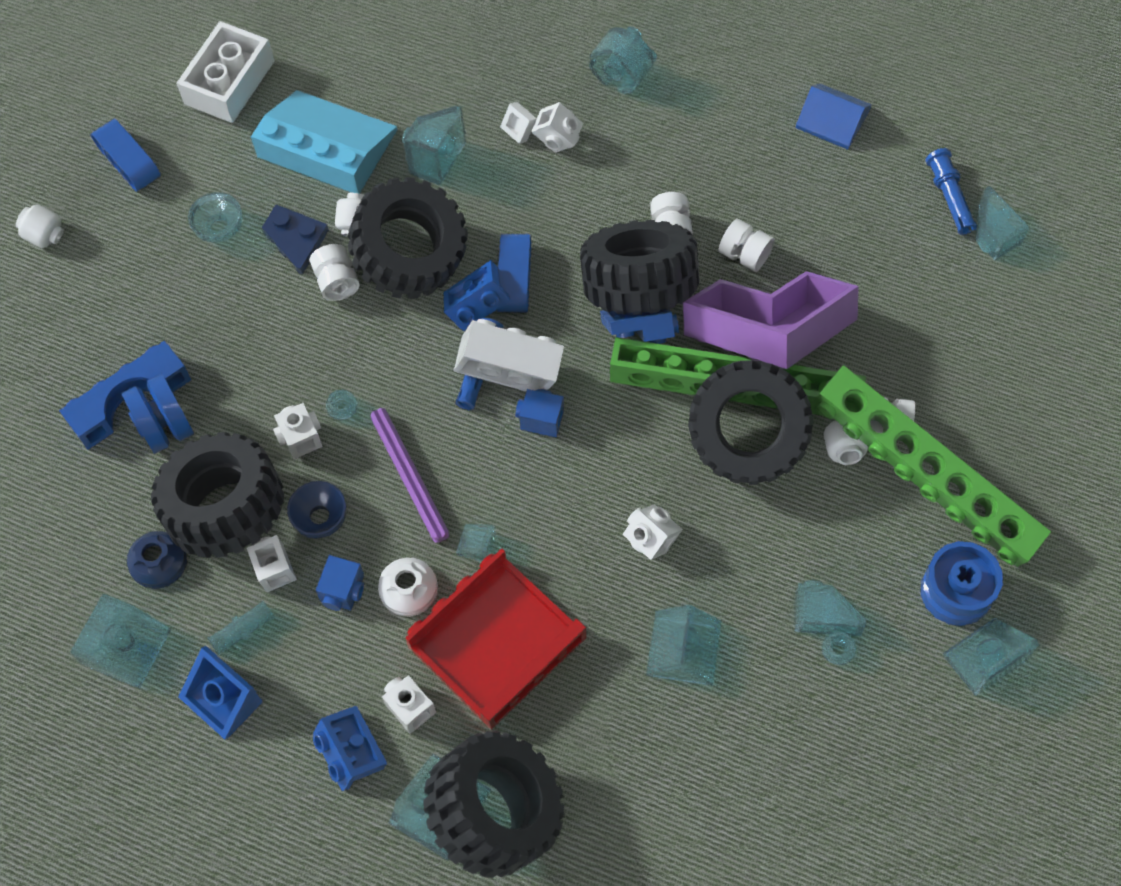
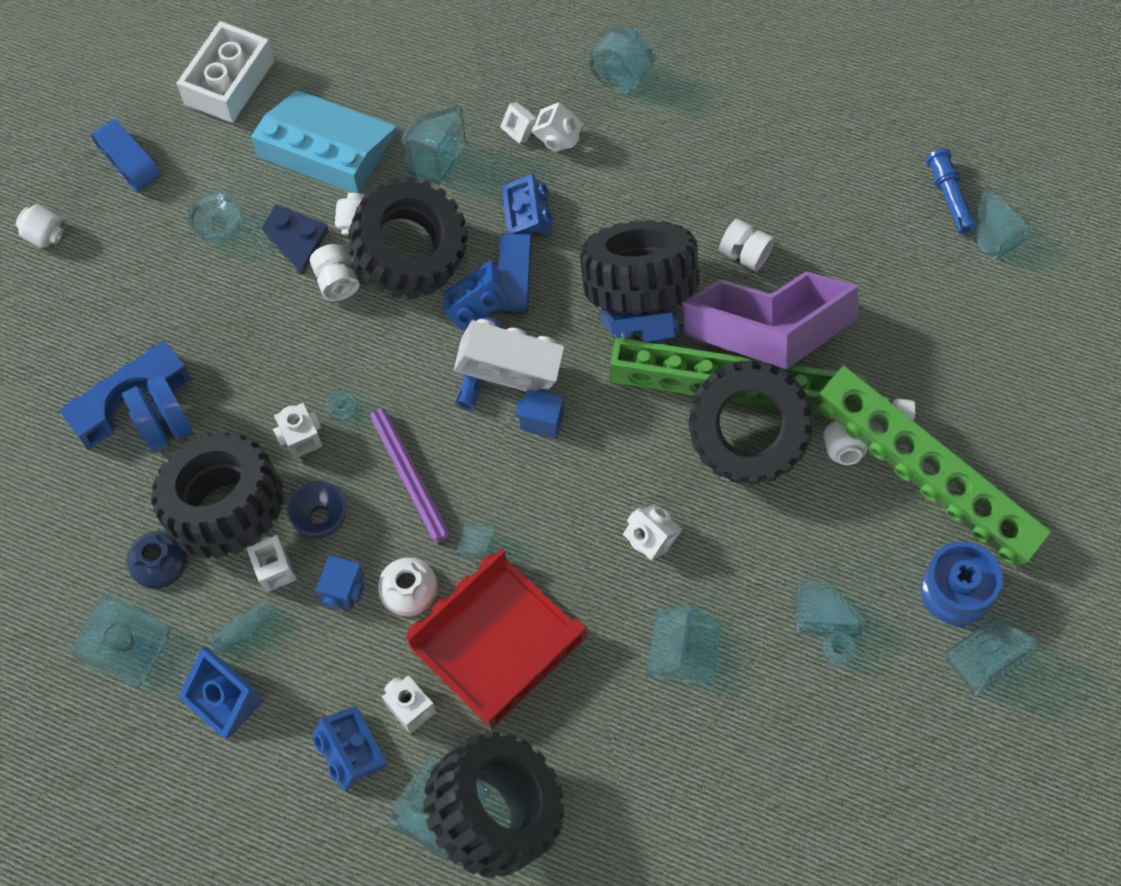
white wheel [650,192,693,235] -> none
blue slope [796,84,872,150] -> none
none -> blue bracket [501,174,553,237]

